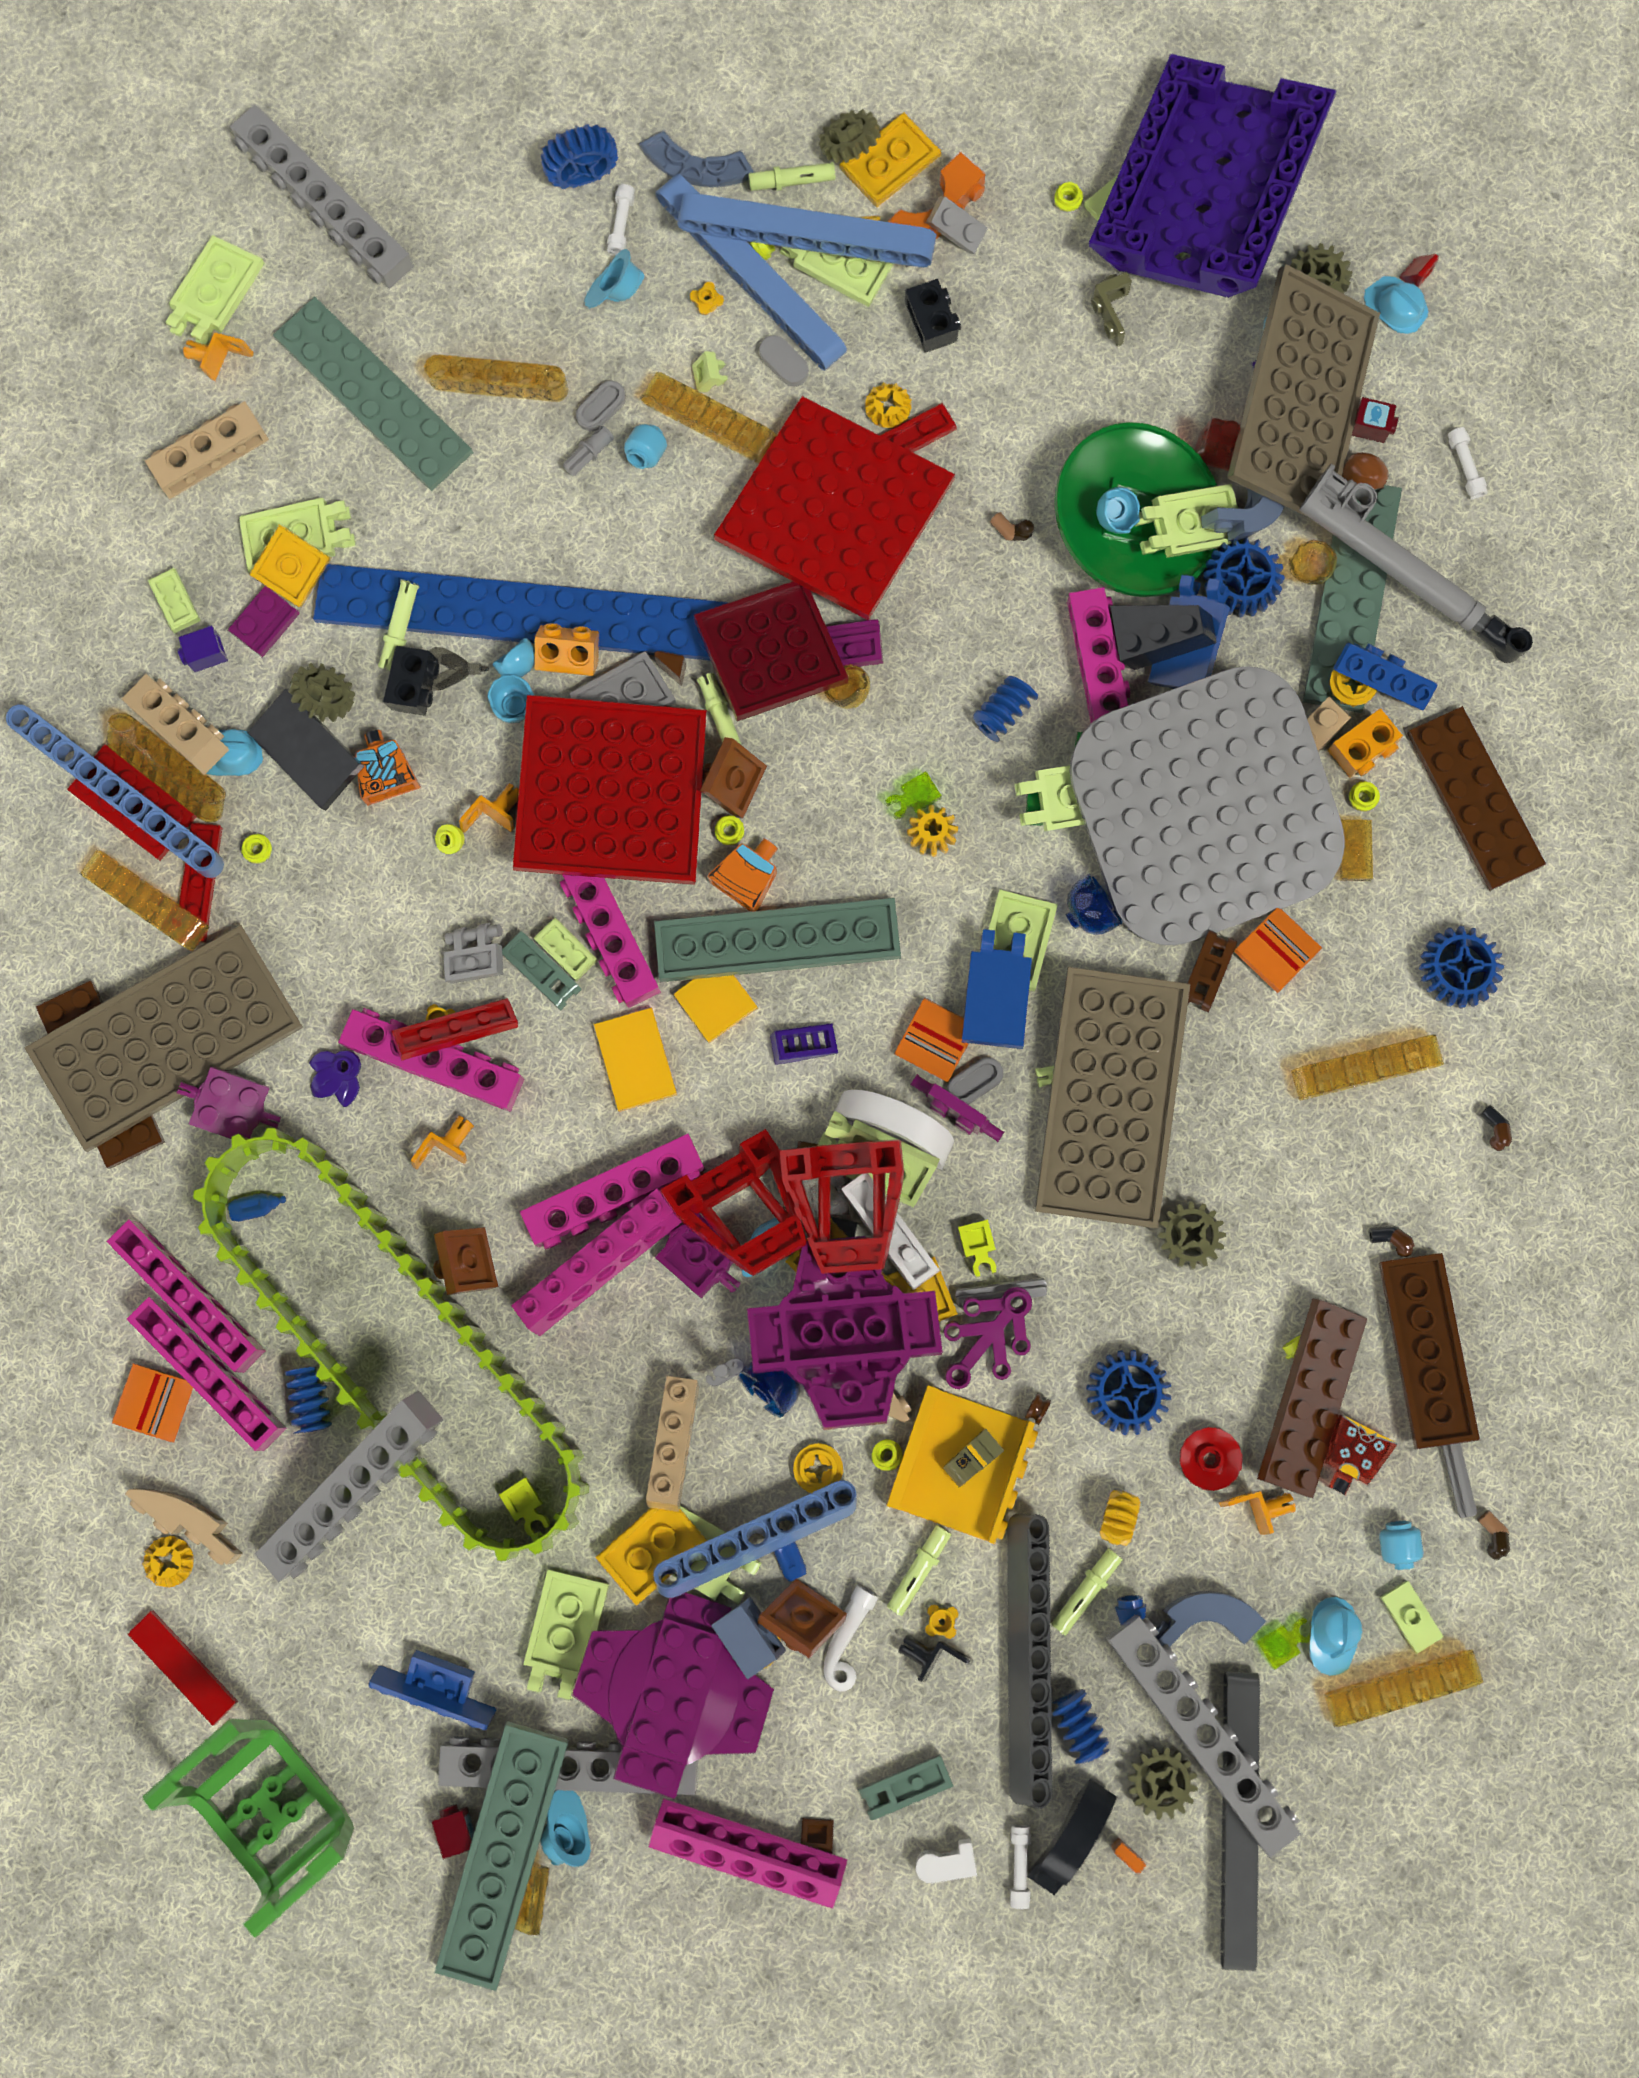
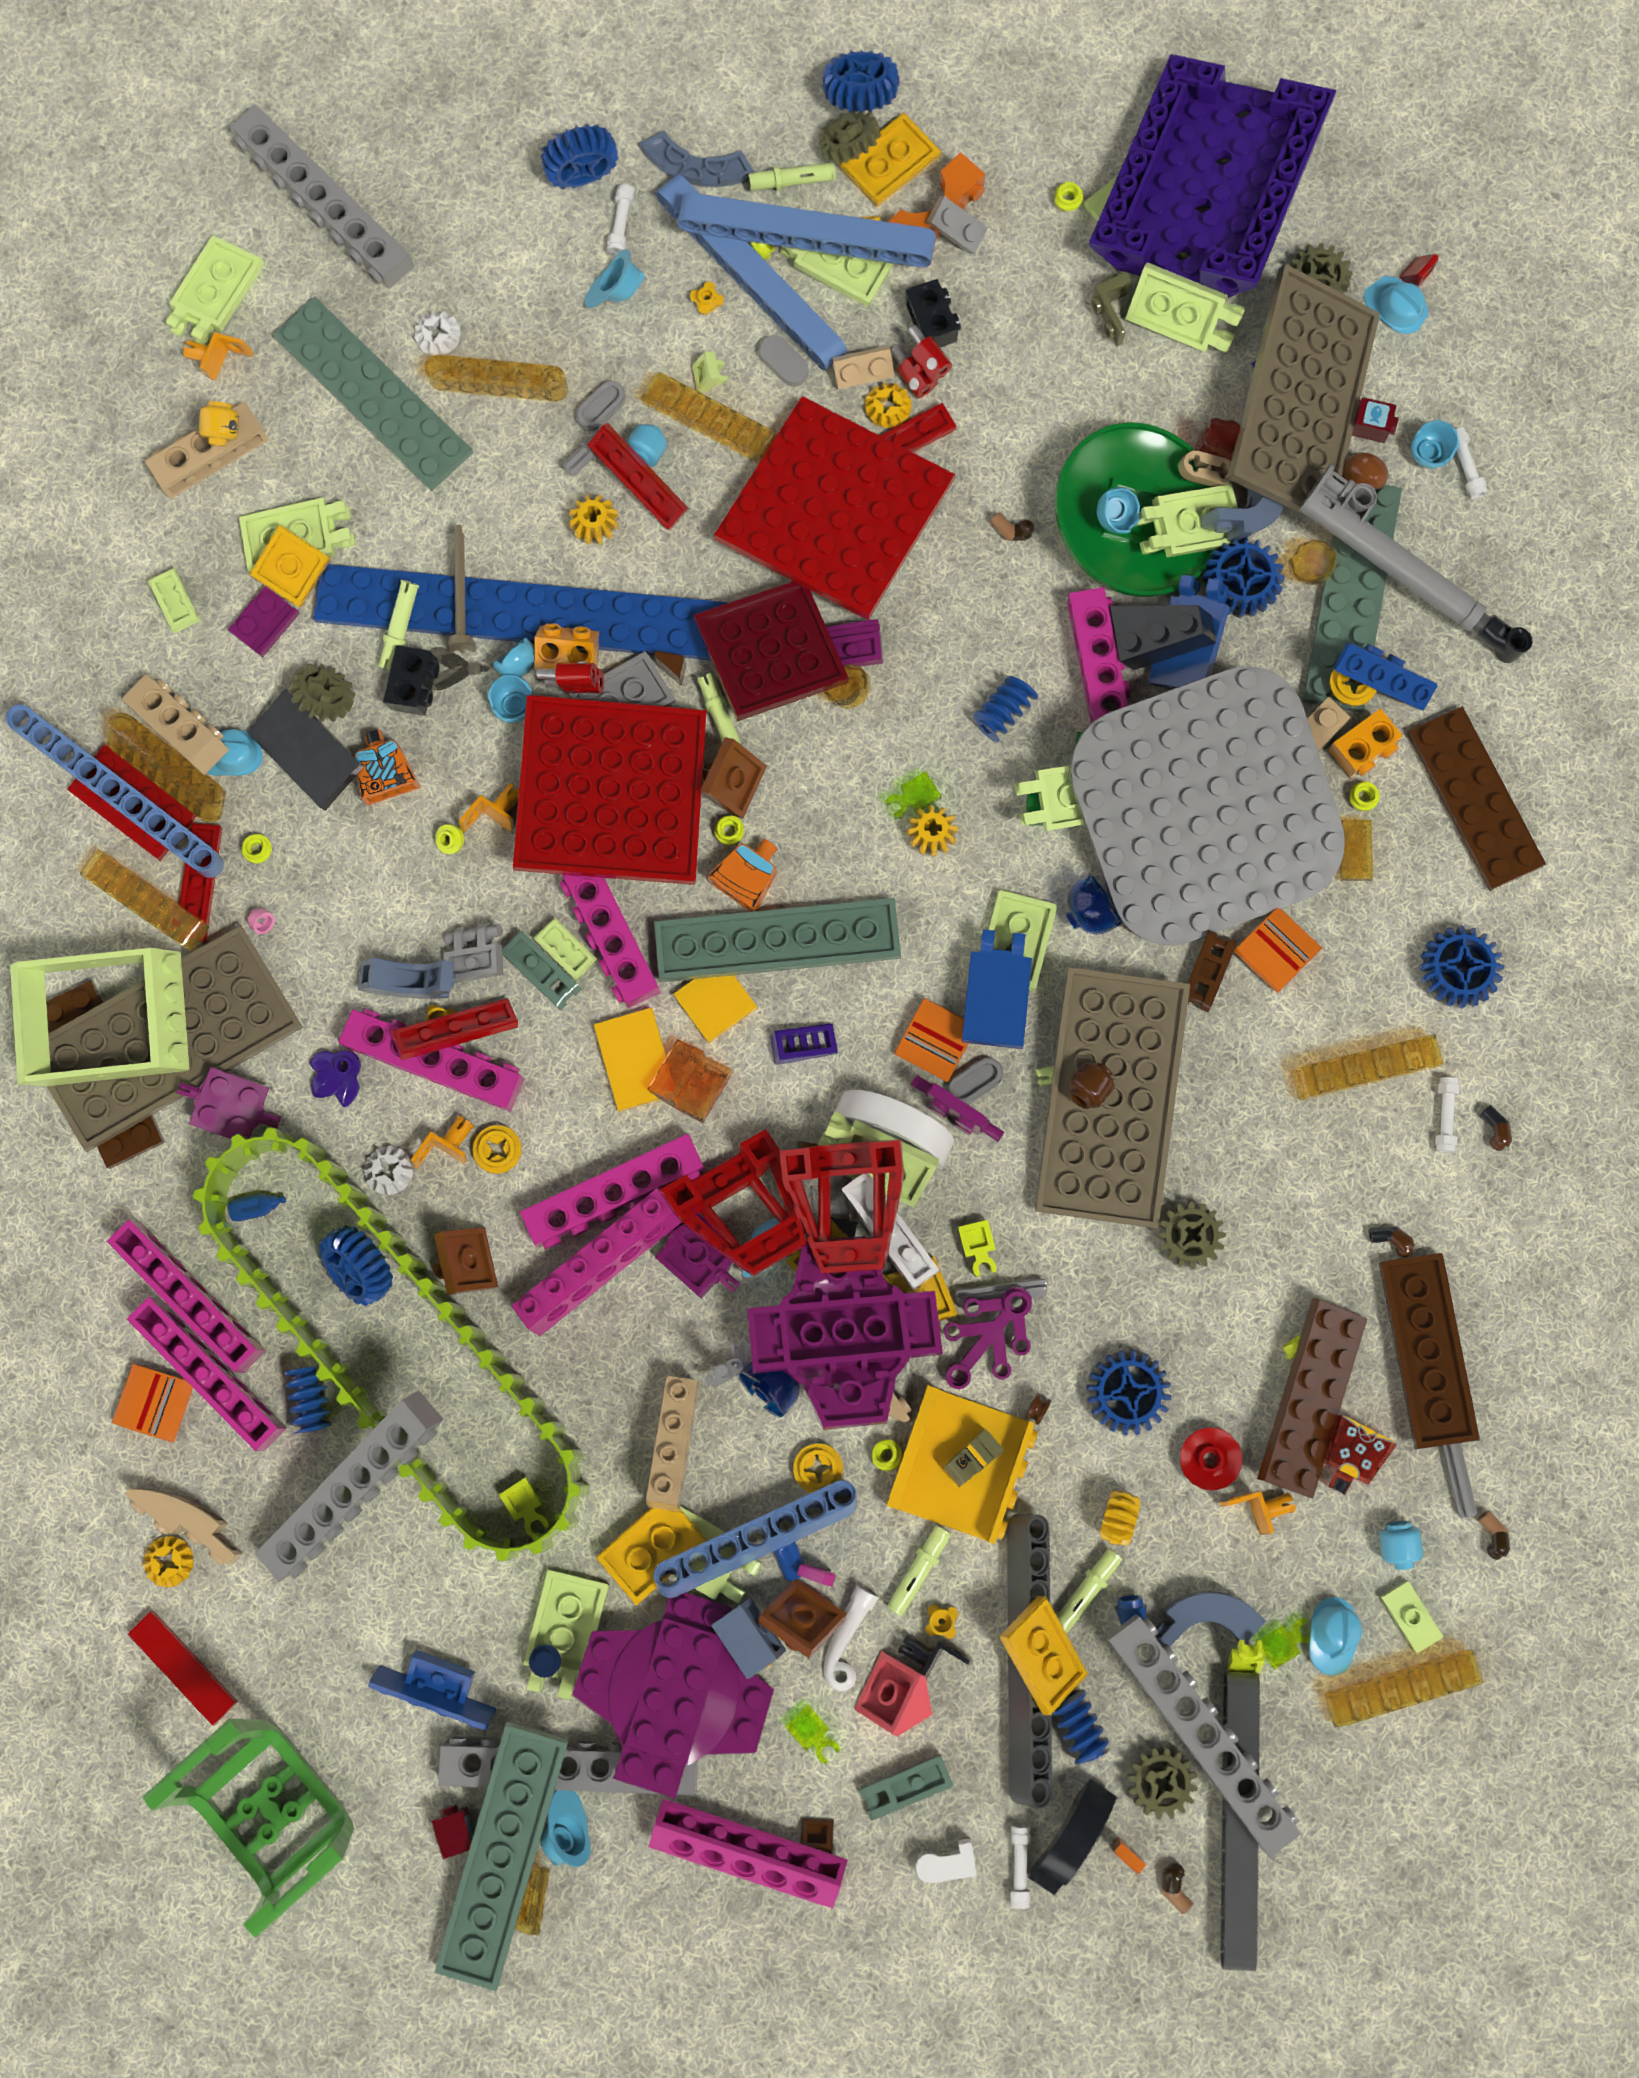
dark purple brick [178,626,228,672] -> none
none -> yellowish green window [10,948,190,1087]
none -> yellow head [198,401,239,447]
none -> bright pink hinge [247,908,275,934]
none -> blue gear [319,1225,393,1306]
none -> sand blue arch [358,958,456,999]
none -> white gear [363,1146,413,1195]
none -> white gear [414,311,461,356]
none -> dark tan piece [449,525,476,653]
none -> yellow gear [473,1125,522,1174]
none -> dark blue plate [529,1645,561,1678]
none -> red piece [537,661,604,694]
none -> yellow gear [569,494,619,545]
none -> red tile [587,423,689,530]
none -> clear orange slope [648,1039,733,1123]
none -> clear neon green plate [785,1704,840,1764]
none -> dark pink tile [797,1563,836,1586]
none -> blue gear [822,49,900,114]
none -> tan plate [832,345,895,389]
none -> coral slope [854,1651,932,1737]
none -> red piece [891,325,952,399]
none -> yellow tile [999,1596,1088,1716]
none -> reddish brown head [1068,1063,1115,1109]
none -> yellowish green tile [1125,262,1245,352]
none -> dark brown arm [1161,1862,1193,1914]
none -> tan beam [1178,450,1231,487]
none -> neon yellow plate [1228,1640,1265,1673]
none -> medium azure hair [1410,420,1460,469]
none -> white bar [1435,1077,1460,1153]

